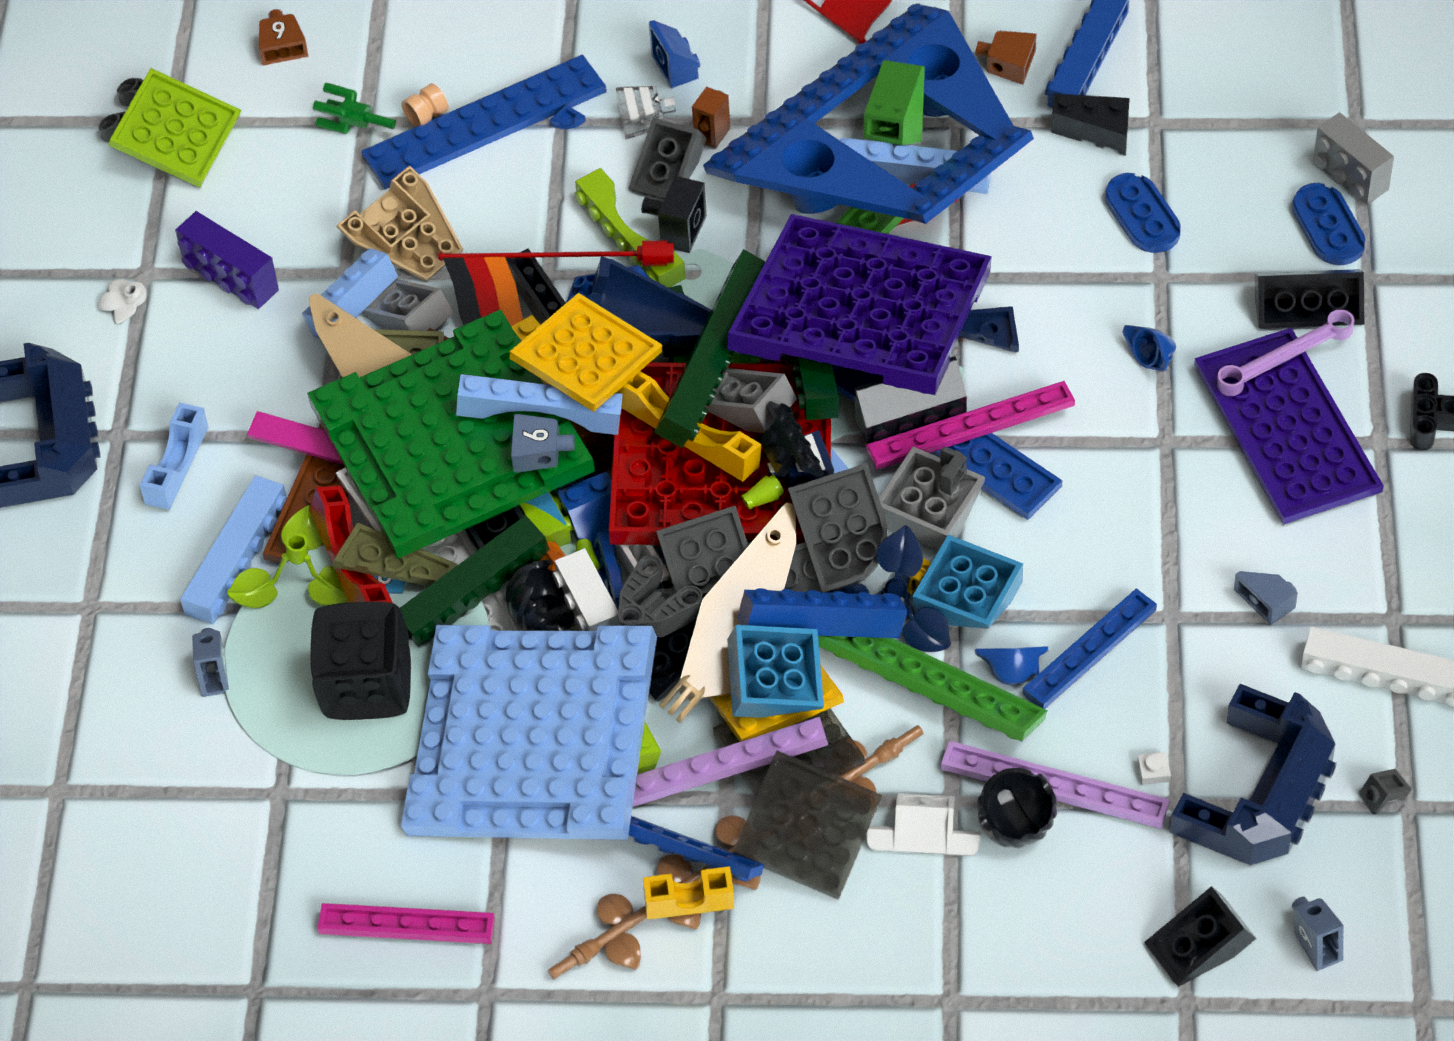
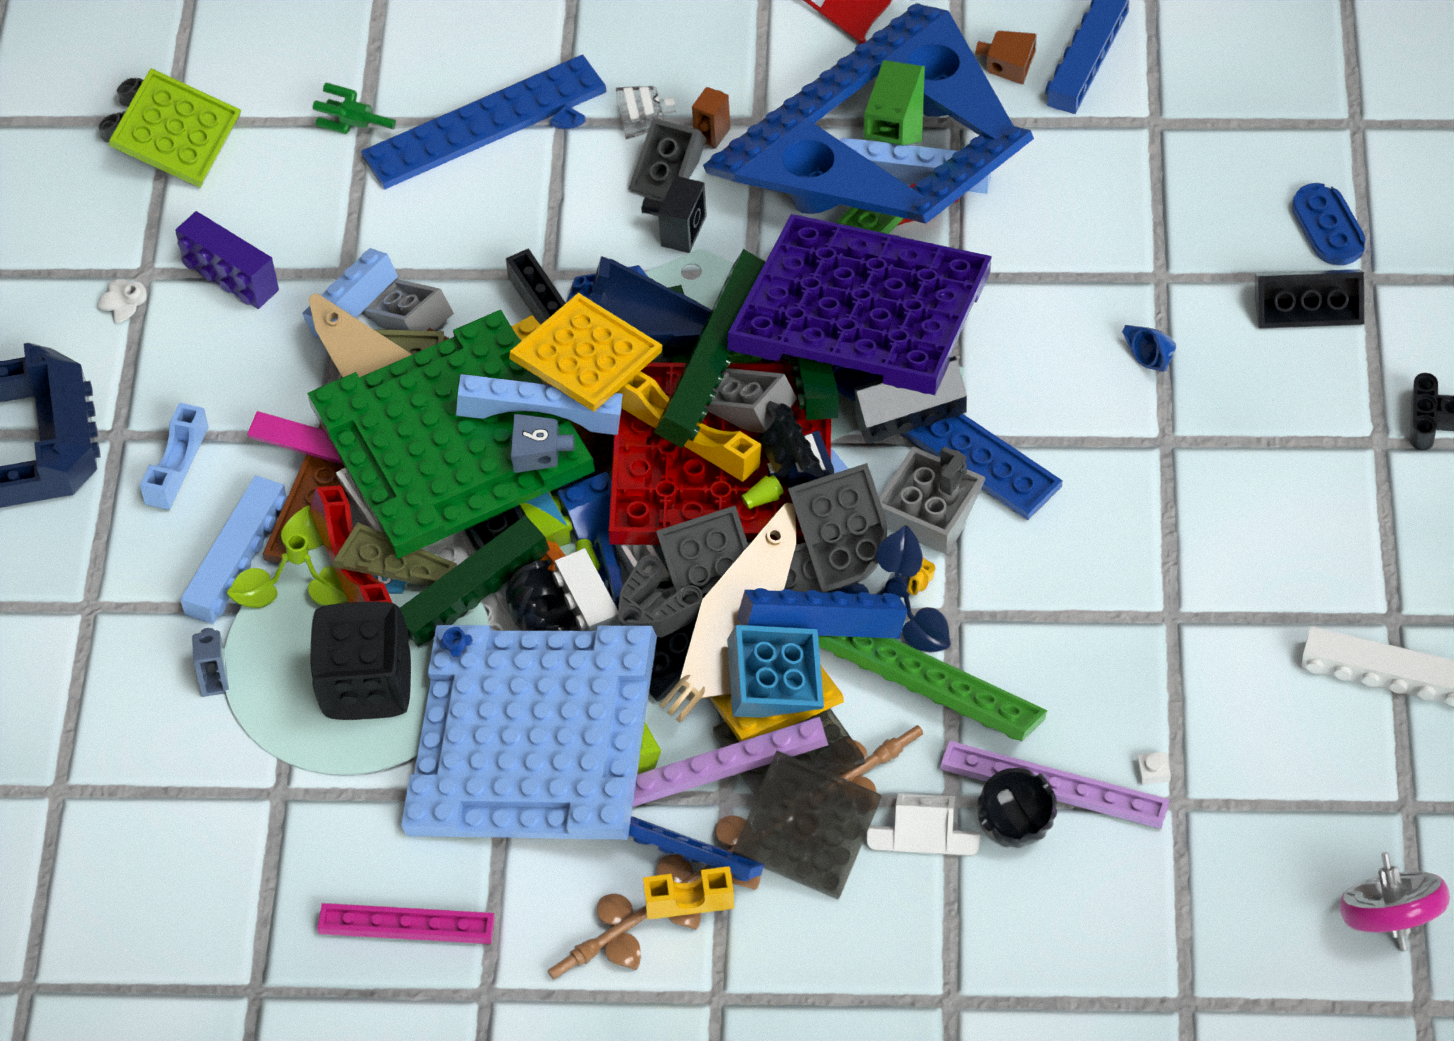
dark orange torso [259,9,309,66] -> none
tan wedge [336,166,463,282] -> none
light nougat wheel [401,83,449,127] -> none
flag [437,240,674,326] -> none
lime arch [574,167,686,288] -> none
blue slope [649,20,700,89] -> none
dark pink tile [866,380,1075,470] -> none
dark azure slope [913,535,1023,629] -> none
dark blue wing [959,306,1019,352] -> none
blue hat [974,646,1048,686] -> none
blue plate [1023,588,1157,709] -> none
black wedge [1051,94,1130,156] -> none
blue tile [1105,173,1181,253] -> none
black slope [1144,886,1257,987] -> none
dark blue wedge [1170,684,1337,865] -> none
dark purple plate [1194,327,1384,525] -> none
lavender piece [1217,310,1354,396] -> none
sand blue slope [1234,571,1298,625] -> none
sand blue torso [1292,897,1344,971] -> none
light grey brick [1313,112,1394,205] -> none
dark grey bracket [1359,769,1412,813] -> none
none -> blue plate [439,627,473,657]
none -> wheel [1340,852,1450,951]

